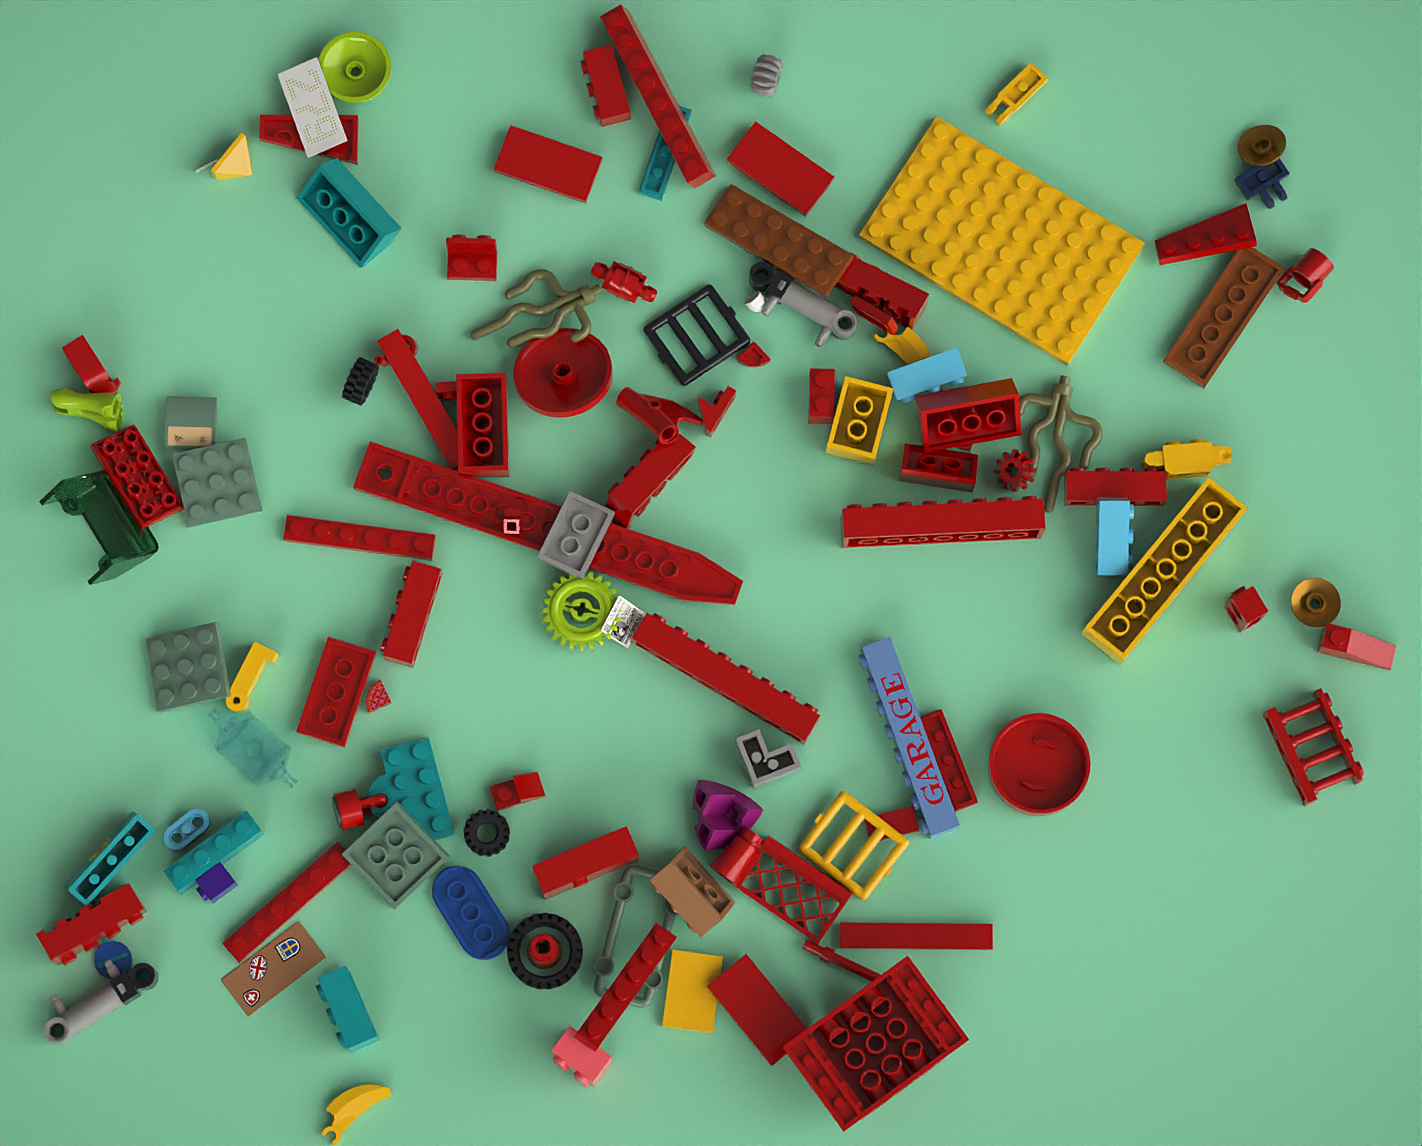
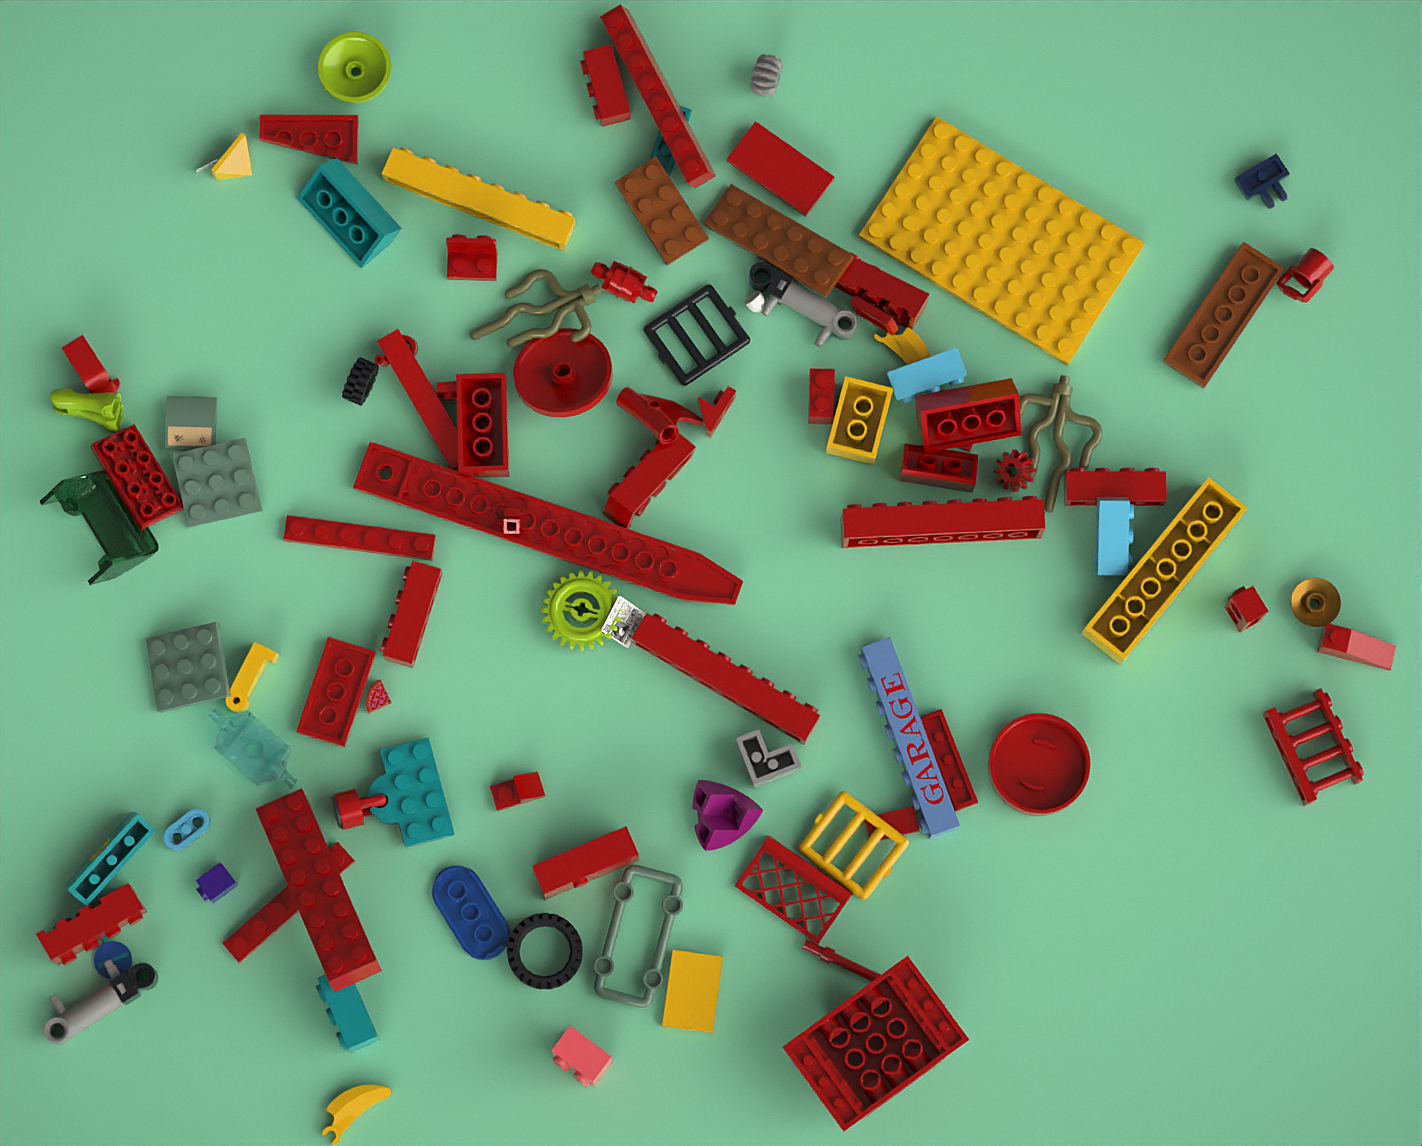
teal brick [163,810,264,895] -> none
medium nougat sticker [221,921,326,1017] -> none
white sticker [277,57,347,158] -> none
sand green plate [342,801,450,909] -> none
black tyre [463,809,510,857] -> none
red tile [494,125,603,204] -> none
red plant [527,934,562,969] -> none
light grey plate [537,491,615,580] -> none
red plate [574,923,677,1052] -> none
medium nougat slope [650,846,735,937] -> none
red tile [706,954,807,1066] -> none
red plant [709,827,764,887] -> none
red tile [736,342,771,367] -> none
red tile [840,922,993,950] -> none
yellow hinge [985,63,1049,126] -> none
yellow hinge [1141,439,1232,480] -> none
red wing [1154,203,1257,265] -> none
pearl gold dish [1237,125,1287,166] -> none
none -> red brick [255,788,382,992]
none -> yellow brick [382,147,576,252]
none -> dark orange plate [614,156,709,266]

